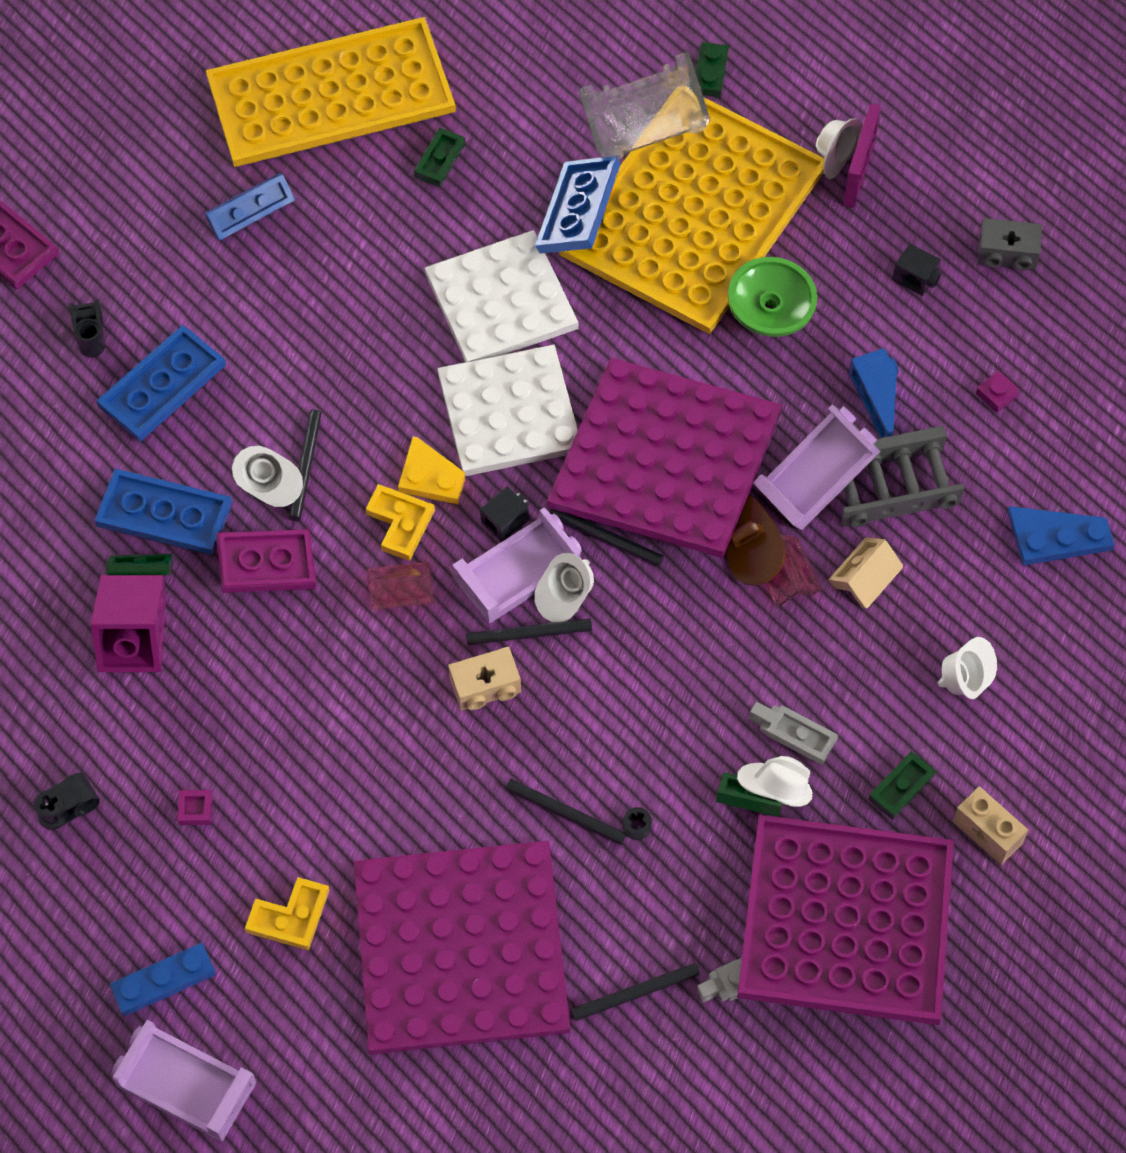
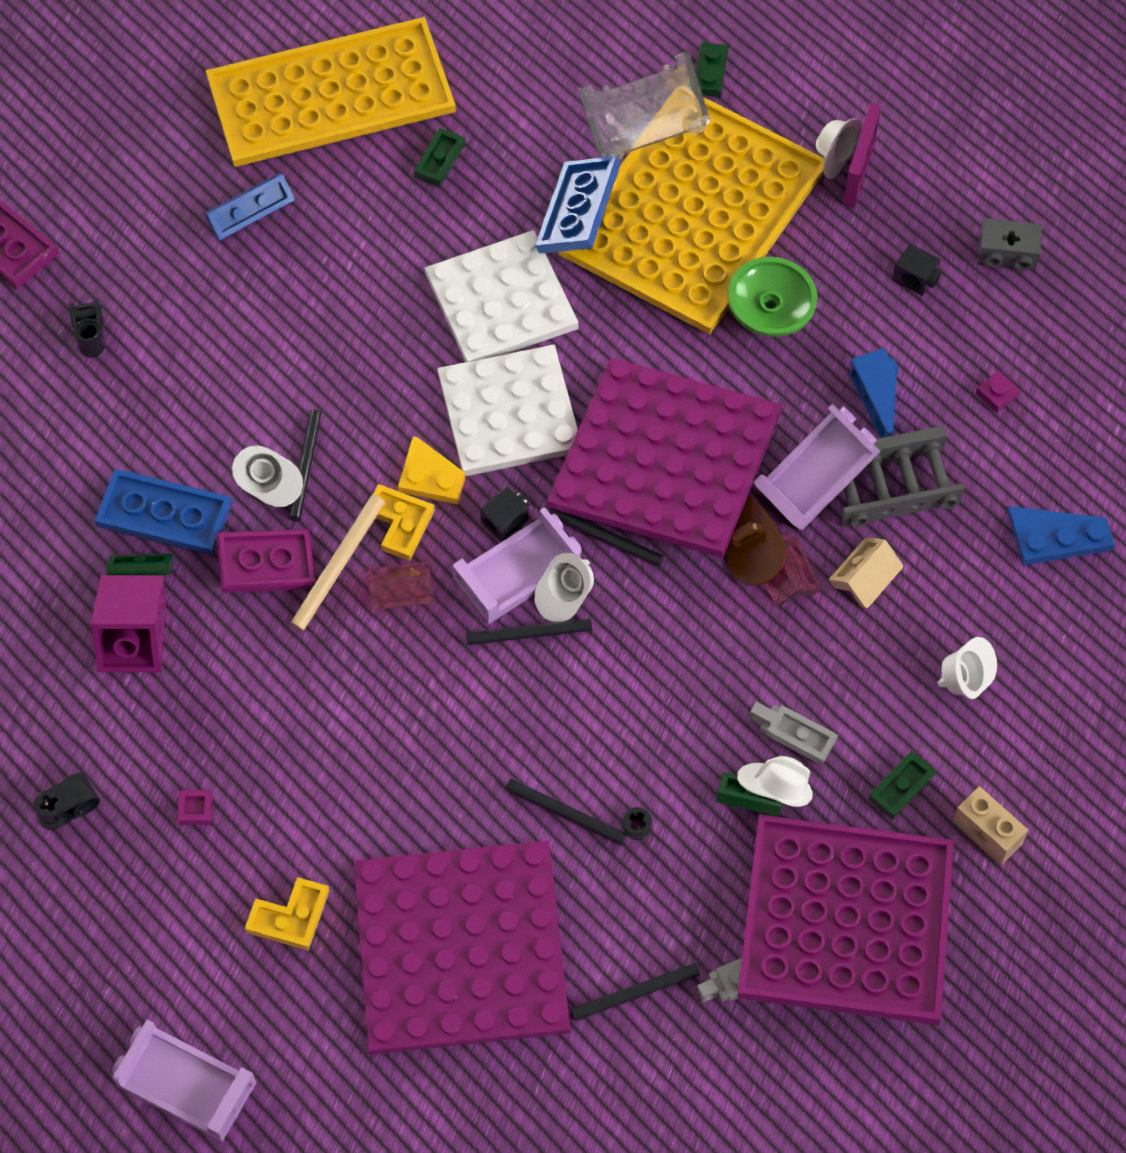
blue plate [96,324,226,442] -> none
blue plate [110,943,216,1017] -> none
tan brick [448,647,521,711] -> none
none -> tan piece [290,494,385,631]

